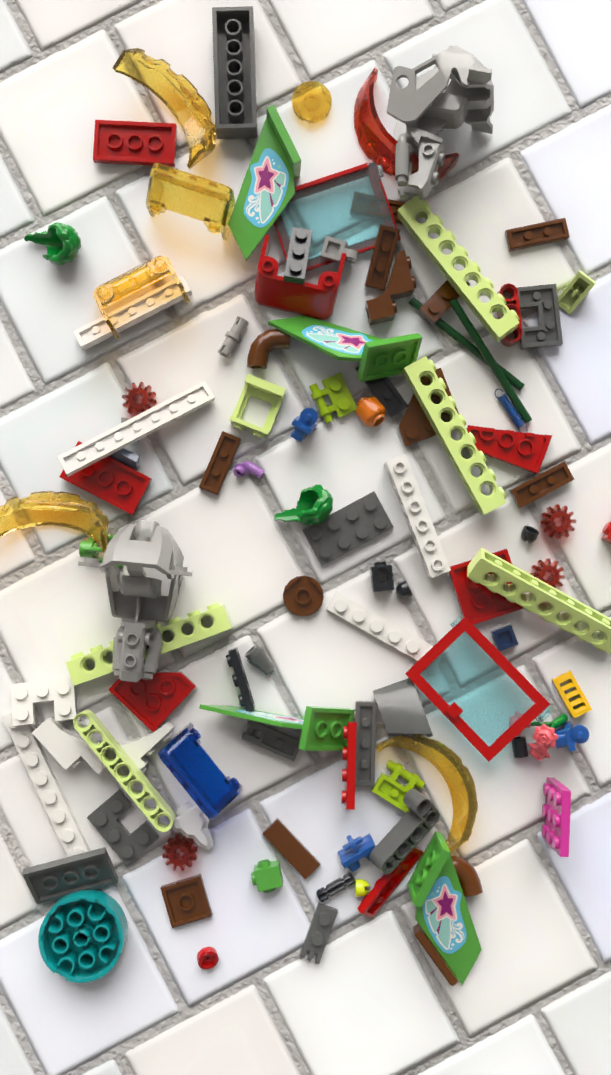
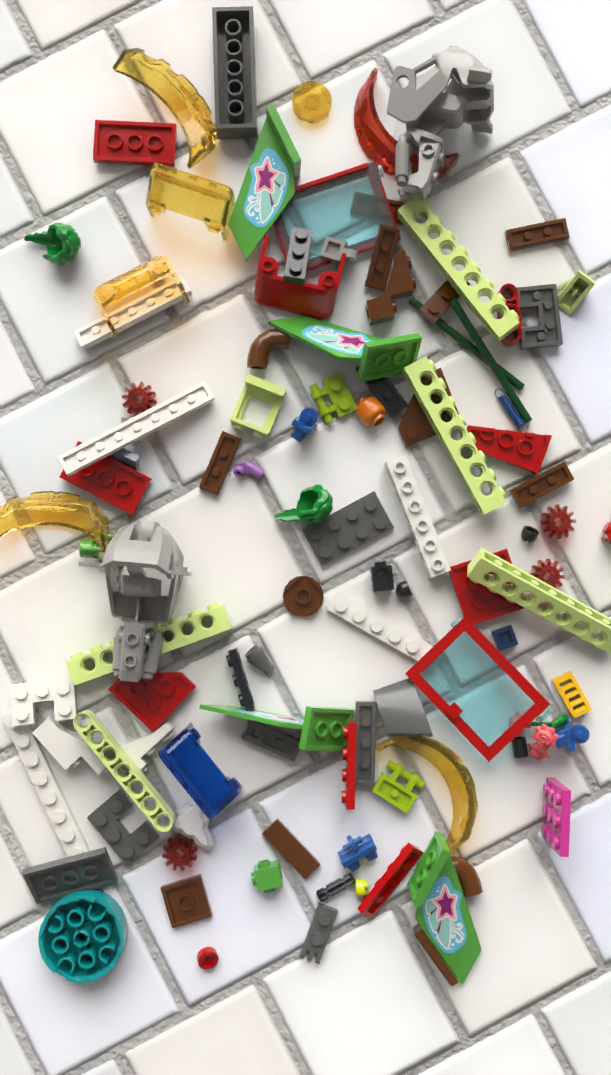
light grey pin [218,316,249,358] -> none
dark grey beam [369,789,440,874] -> none

